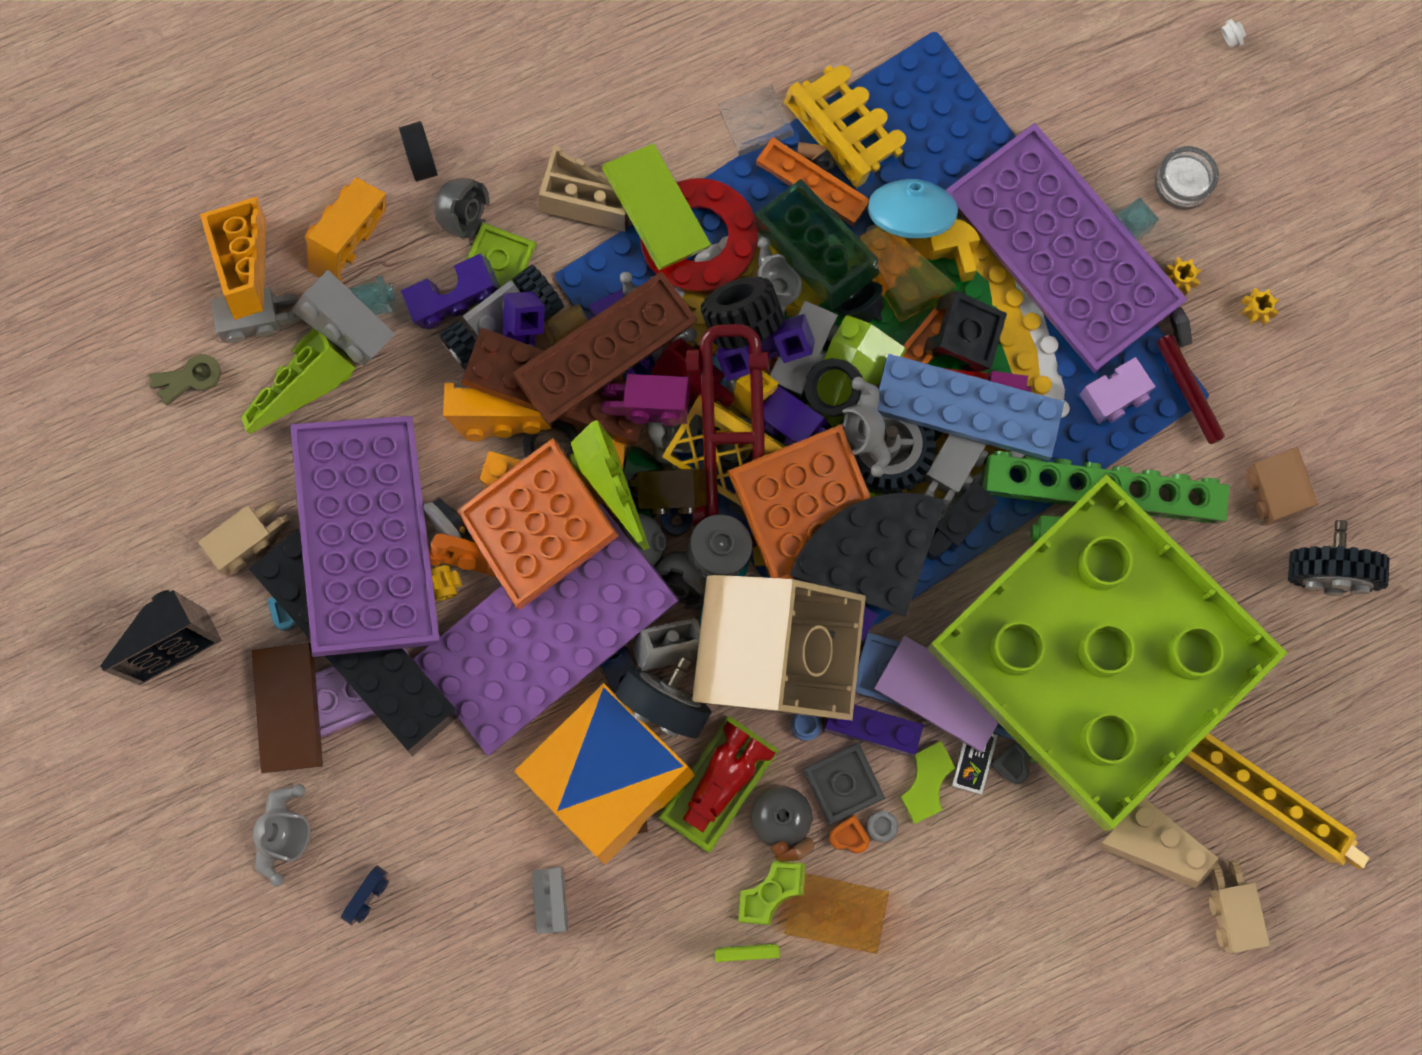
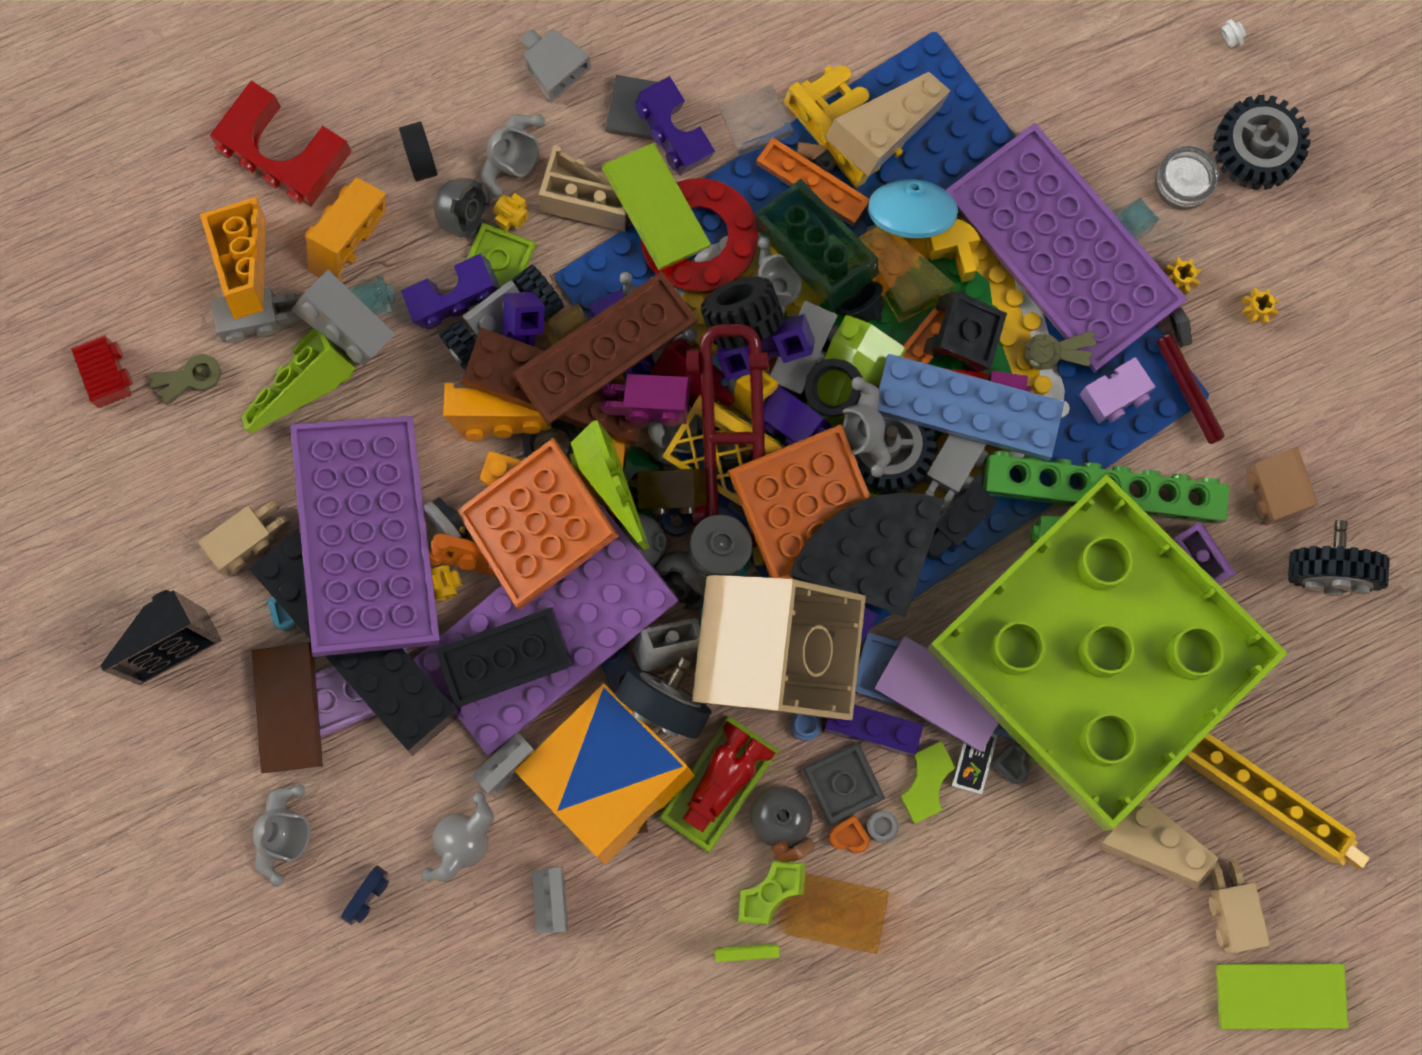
none -> red brick [71,335,133,408]
none -> red arch [210,80,352,207]
none -> light grey piece [422,792,494,882]
none -> black plate [435,607,573,708]
none -> light grey bracket [474,733,535,798]
none -> light grey piece [480,114,545,197]
none -> yellow gear [493,193,530,231]
none -> light grey torso [521,29,591,103]
none -> dark grey tile [606,75,657,140]
none -> dark purple arch [635,76,715,176]
none -> tan wedge [825,72,950,177]
none -> olive piece [1025,331,1097,370]
none -> medium lavender brick [1175,522,1236,585]
none -> wheel [1213,95,1311,190]
none -> lime tile [1216,963,1349,1030]

